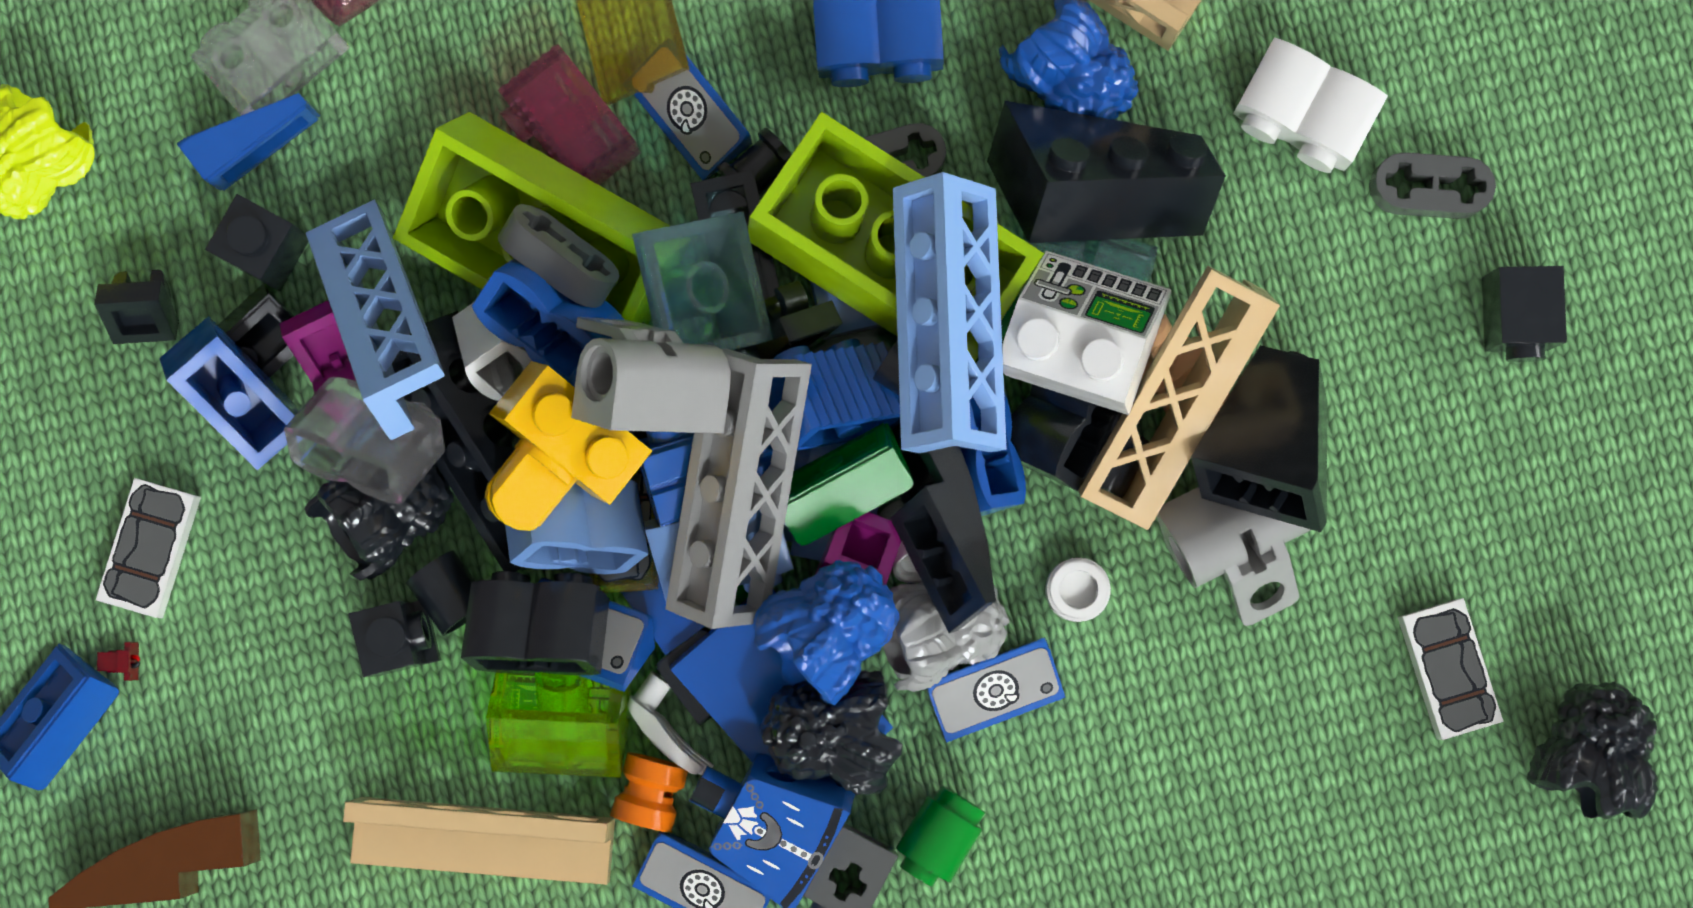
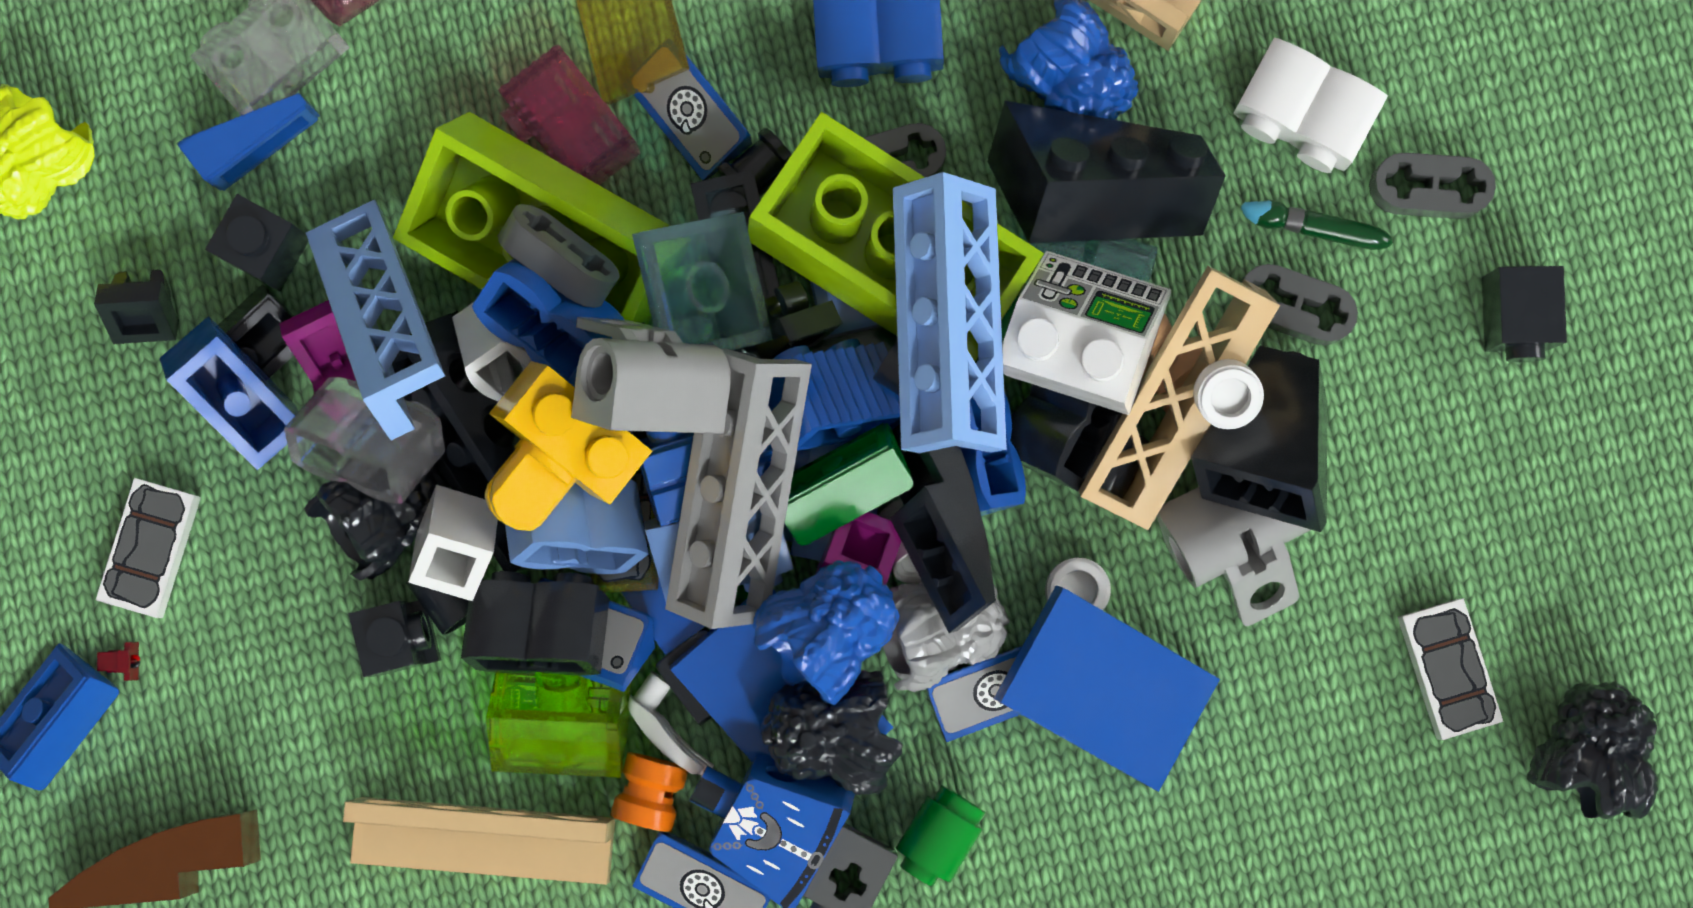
none -> white brick [408,485,498,601]
none -> blue tile [993,585,1220,792]
none -> white tile [1193,359,1264,429]
none -> dark green piece [1241,200,1393,250]
none -> dark grey beam [1241,264,1358,346]

